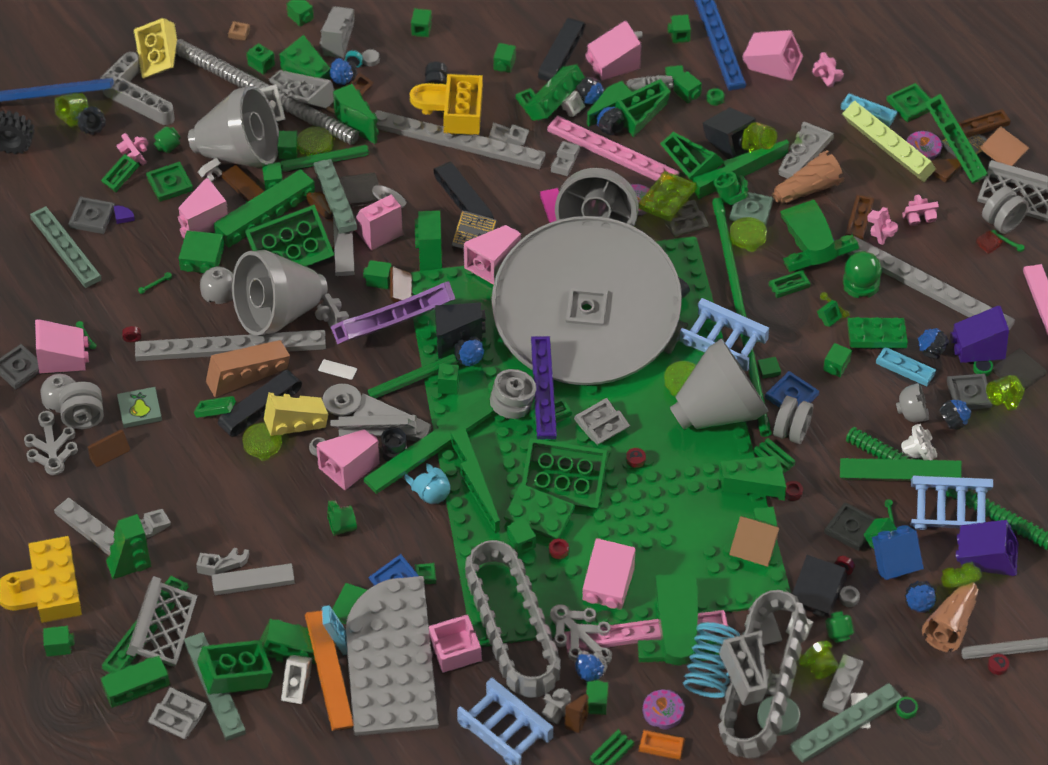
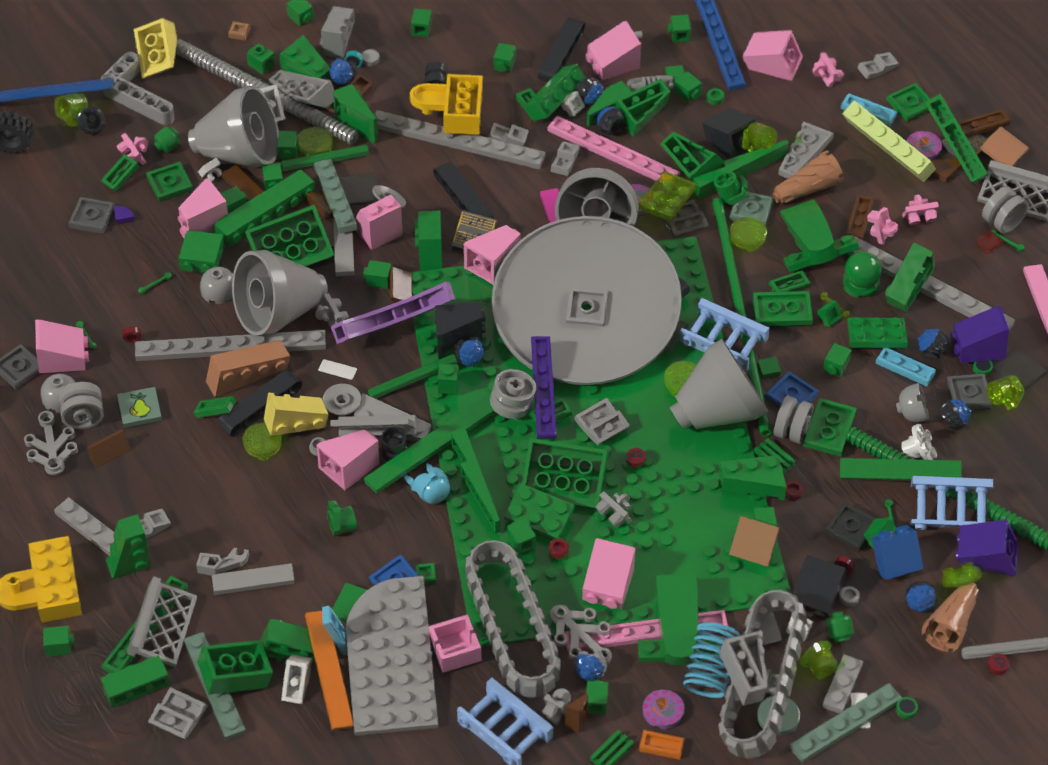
sand green plate [30,206,101,288] -> none
none -> green brick [220,186,247,214]
none -> light grey hips [596,491,632,528]
none -> green plate [753,291,813,326]
none -> green plate [803,398,857,457]
none -> light grey slope [858,52,899,79]
none -> green wedge [885,243,935,312]

